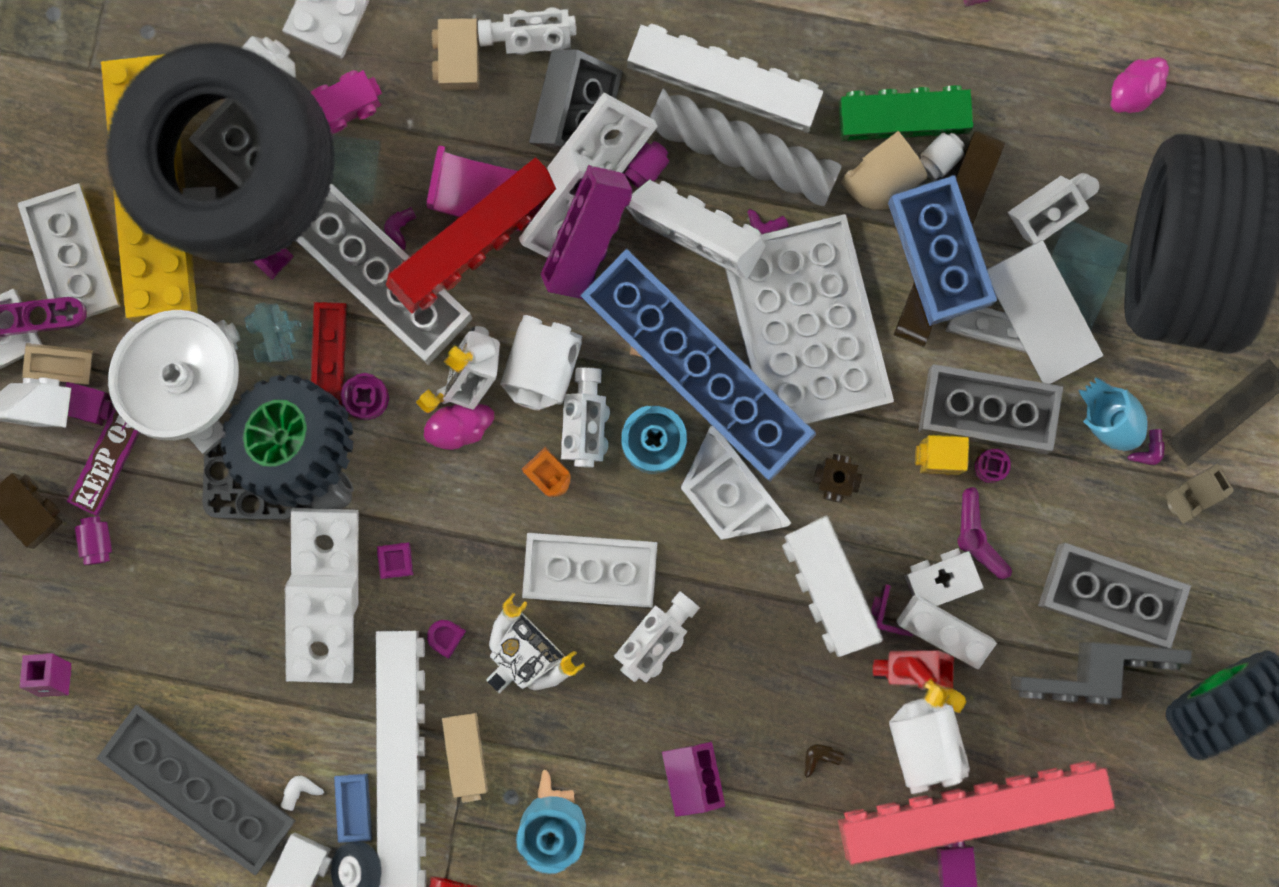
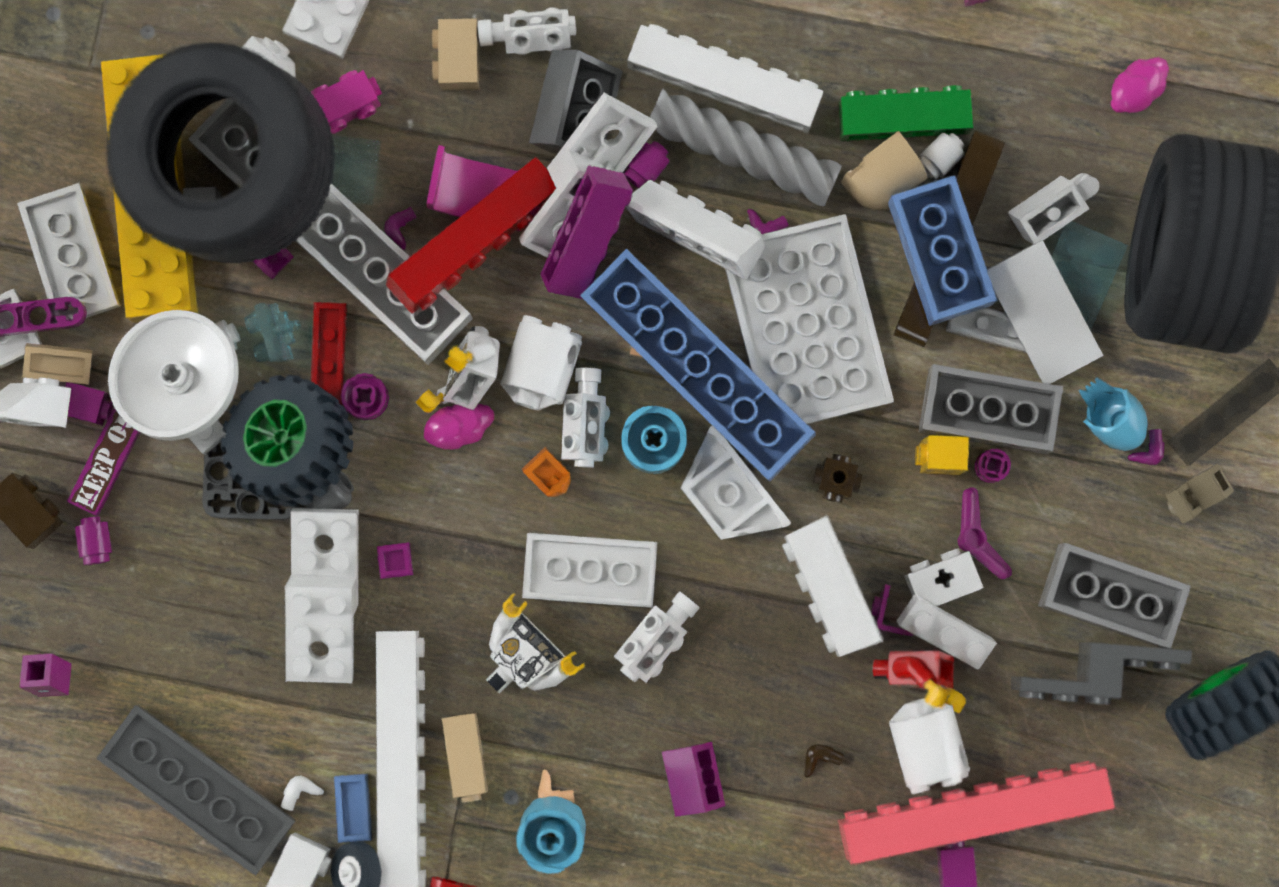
magenta tile [427,620,467,659] -> none

